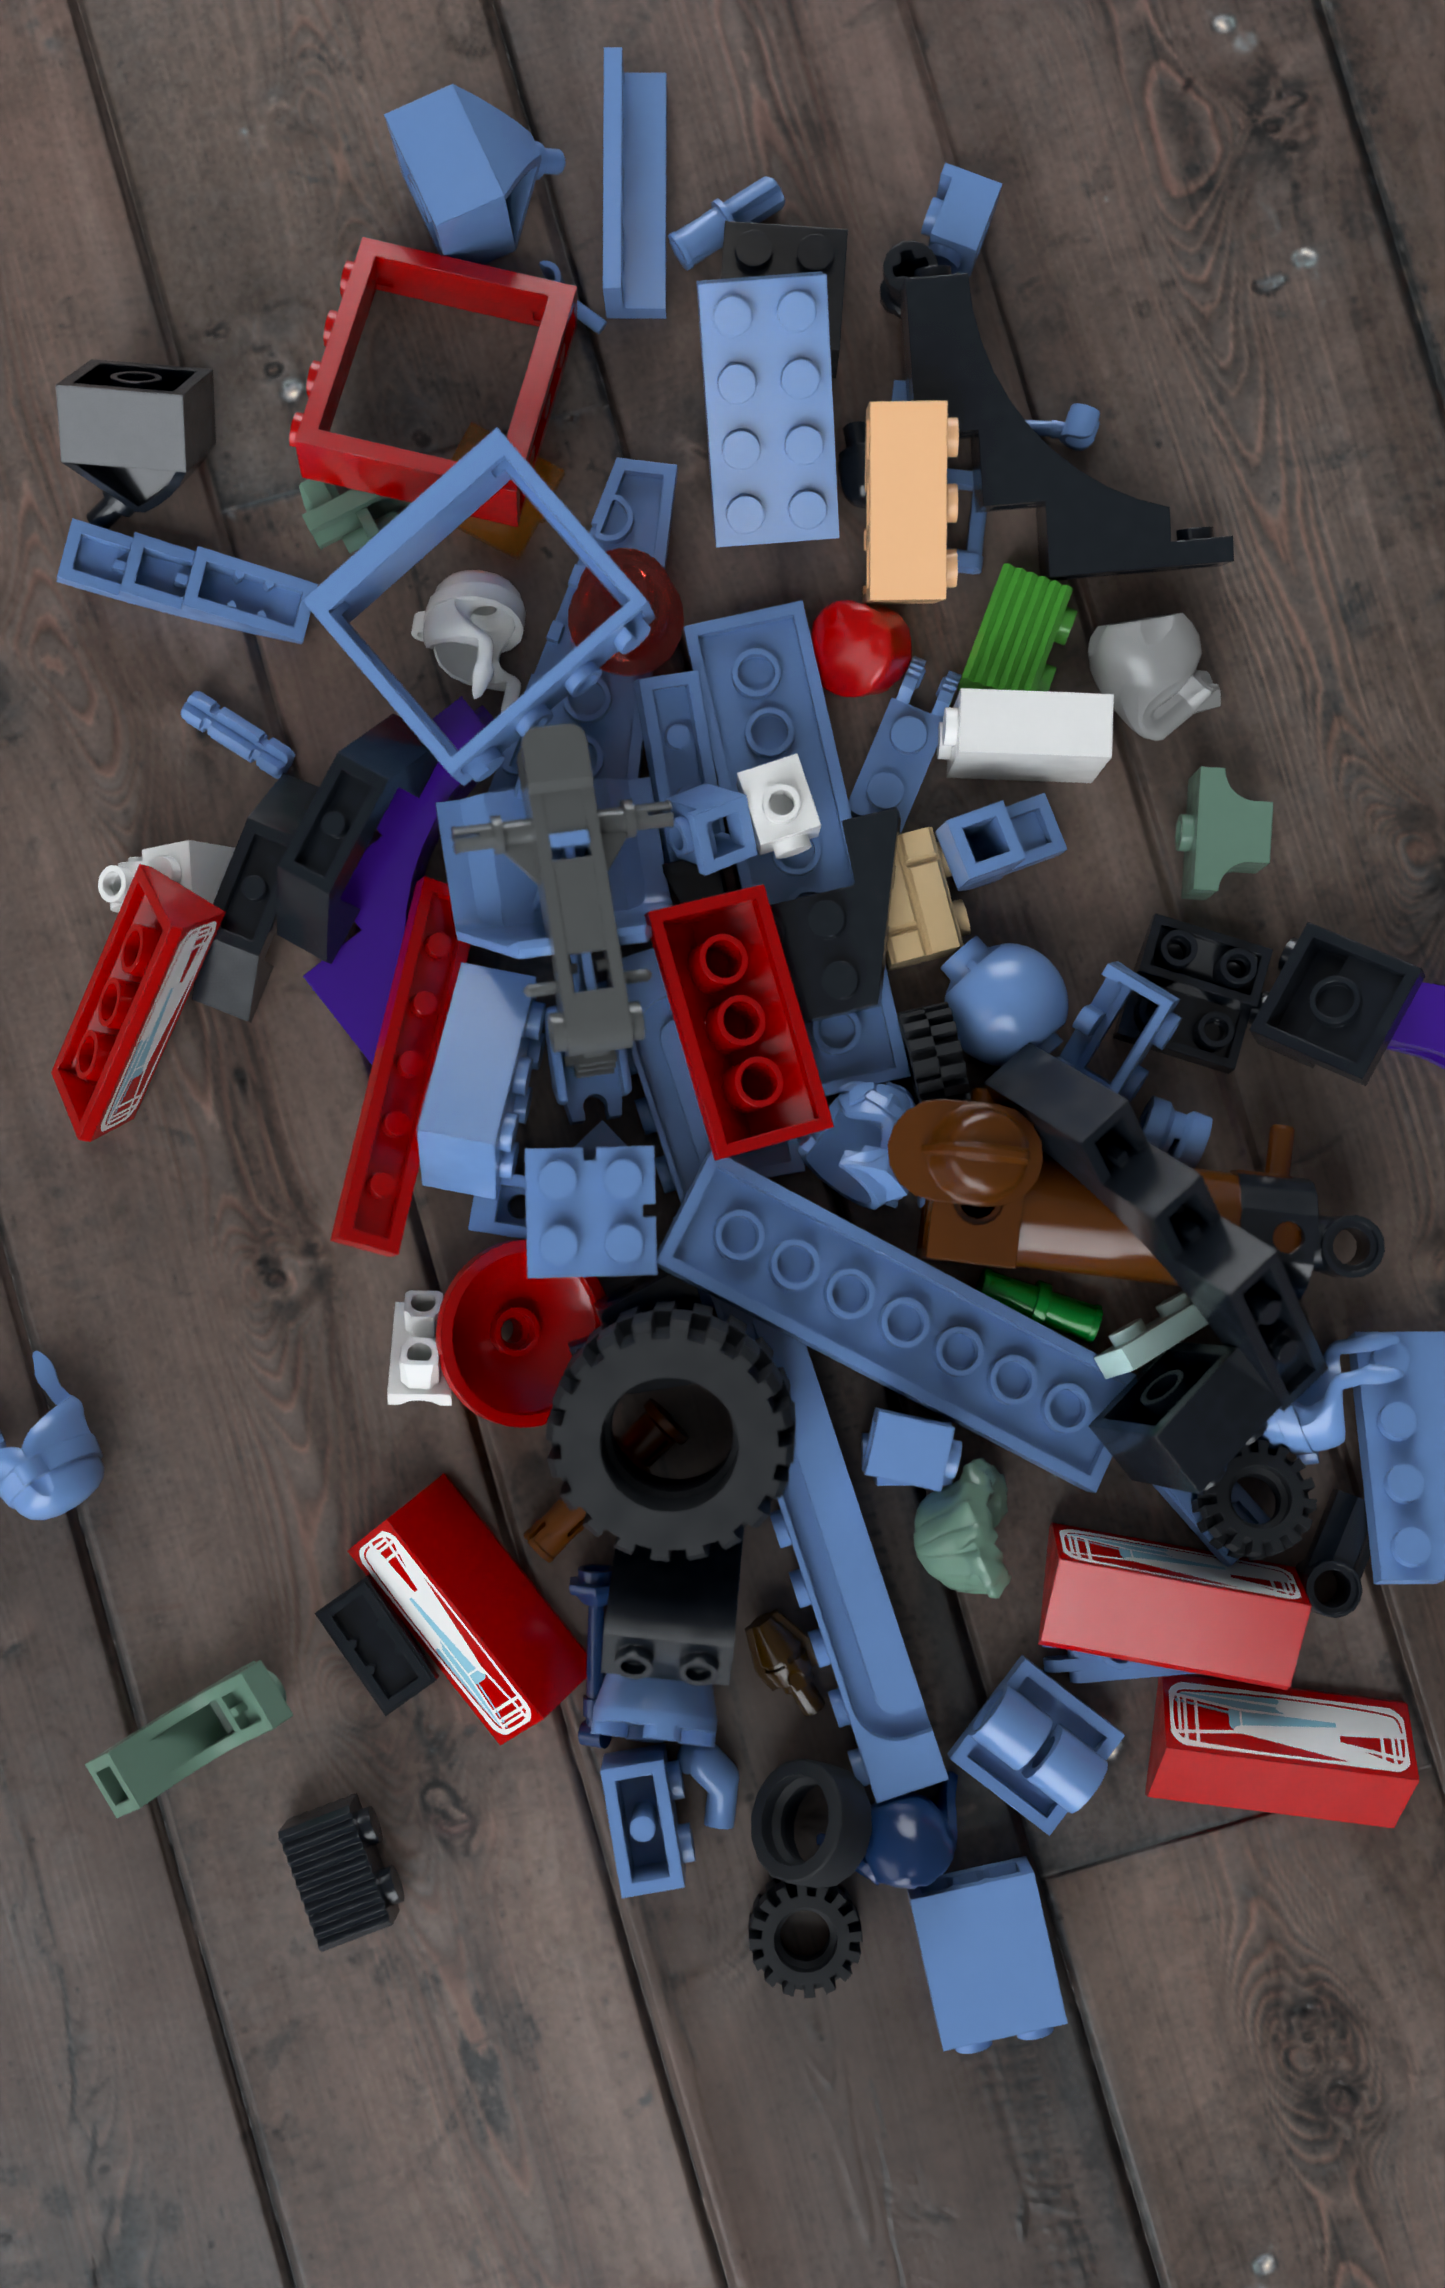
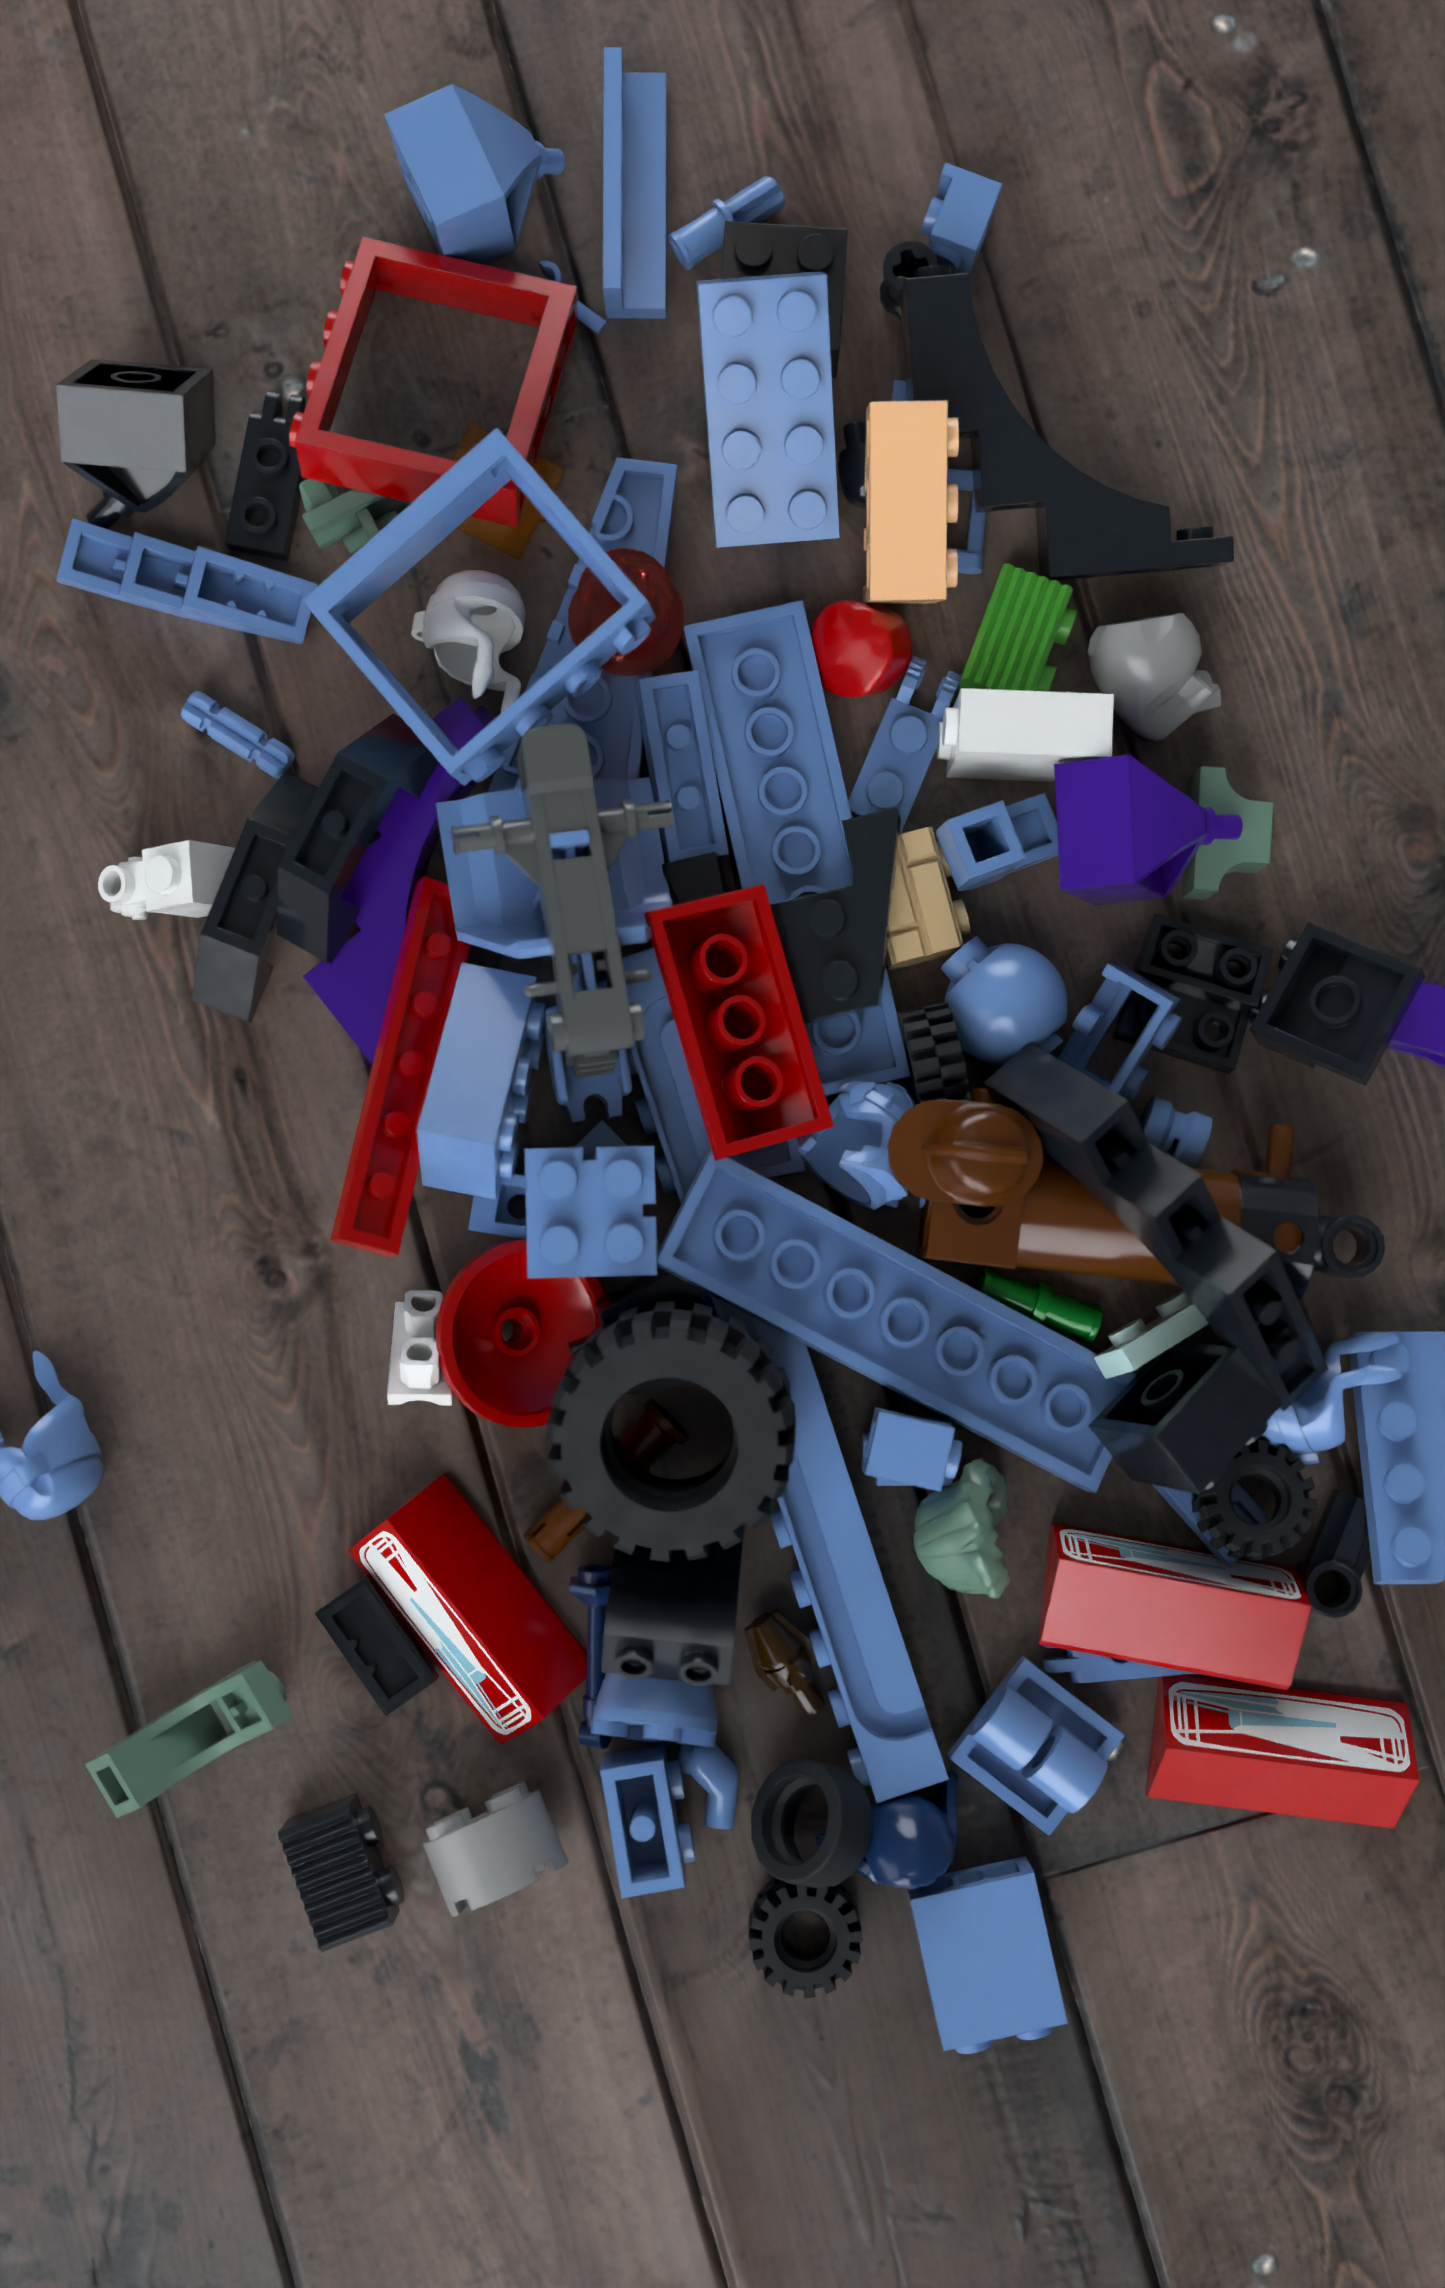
red slope [51,864,226,1142] -> none
medium blue brick [664,783,758,875] -> none
white brick [736,754,821,859] -> none
medium blue hand [1025,404,1100,451] -> none
none -> black hinge [224,390,306,561]
none -> light grey brick [422,1781,569,1917]
none -> dark purple piece [1054,755,1243,906]

